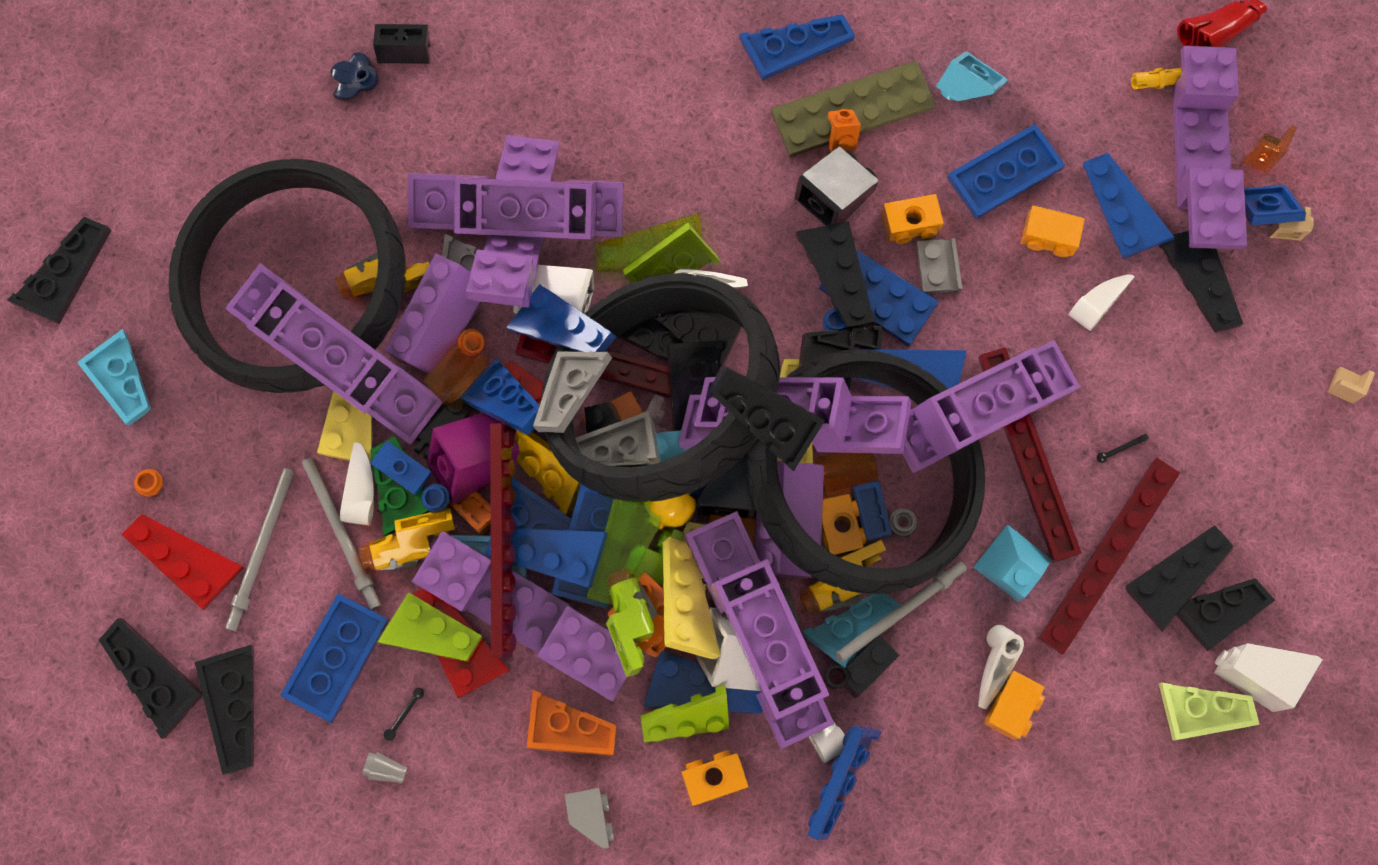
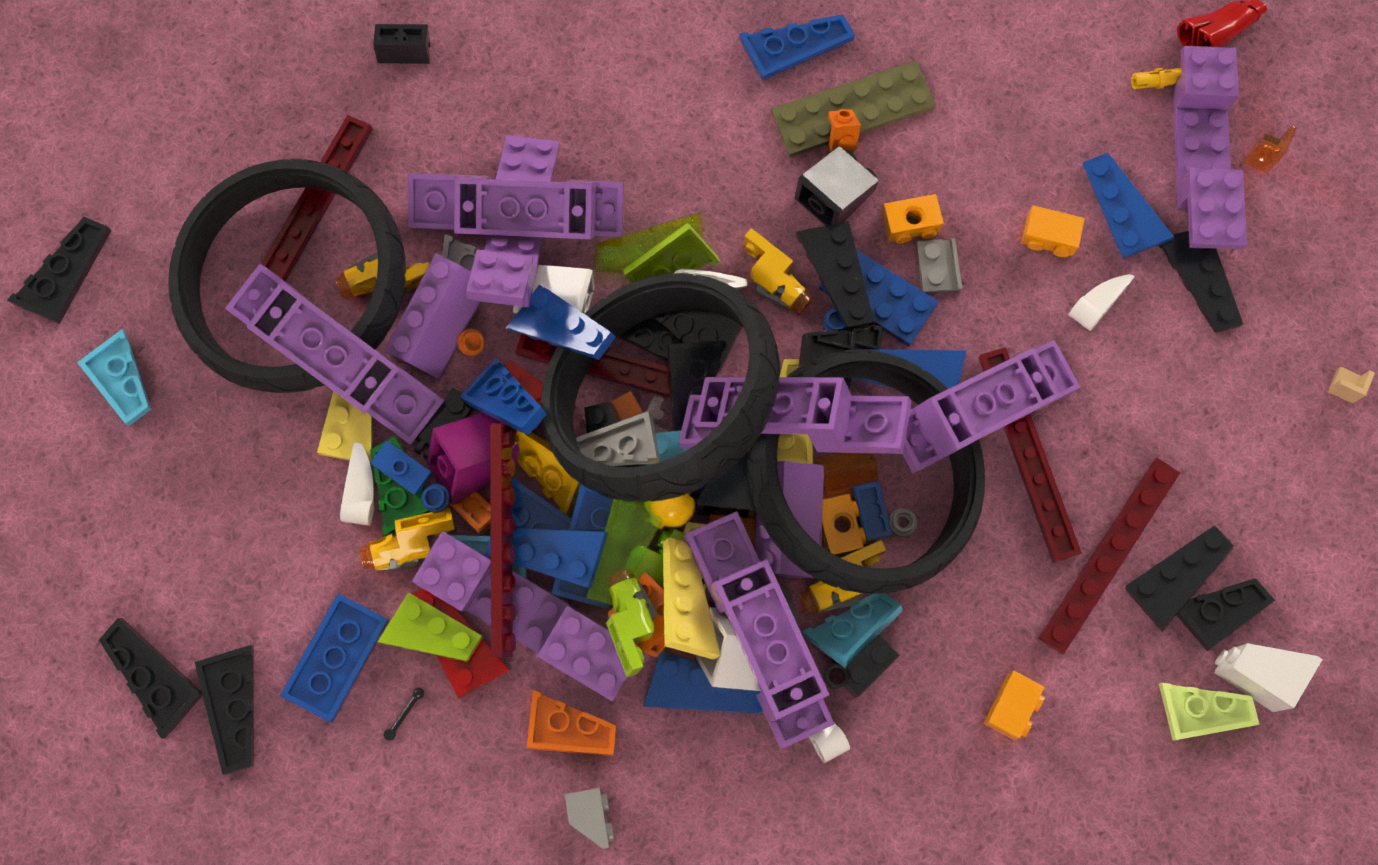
red wing [121,514,244,610] -> none
orange plate [134,469,163,497] -> none
light grey bar [225,468,294,632] -> none
light grey bar [302,458,381,611] -> none
dark blue plate [330,52,378,99] -> none
light grey cone [362,751,407,784] -> none
clear orange panel [423,345,489,405] -> none
light grey wing [533,351,612,433] -> none
lime wing [640,684,730,742] -> none
light orange brick [681,750,748,806] -> none
black wing [708,364,825,472] -> none
blue wing [807,726,882,840] -> none
light grey bar [835,561,967,662] -> none
medium azure slope [936,51,1008,101] -> none
blue plate [947,123,1065,220] -> none
medium azure slope [974,524,1052,602] -> none
white piece [978,625,1024,709] -> none
black hinge [1096,433,1149,463] -> none
blue tile [1244,185,1306,225] -> none
tan bracket [1269,207,1314,241] -> none
none -> dark red plate [261,115,373,282]
none -> yellow plate [743,228,813,314]

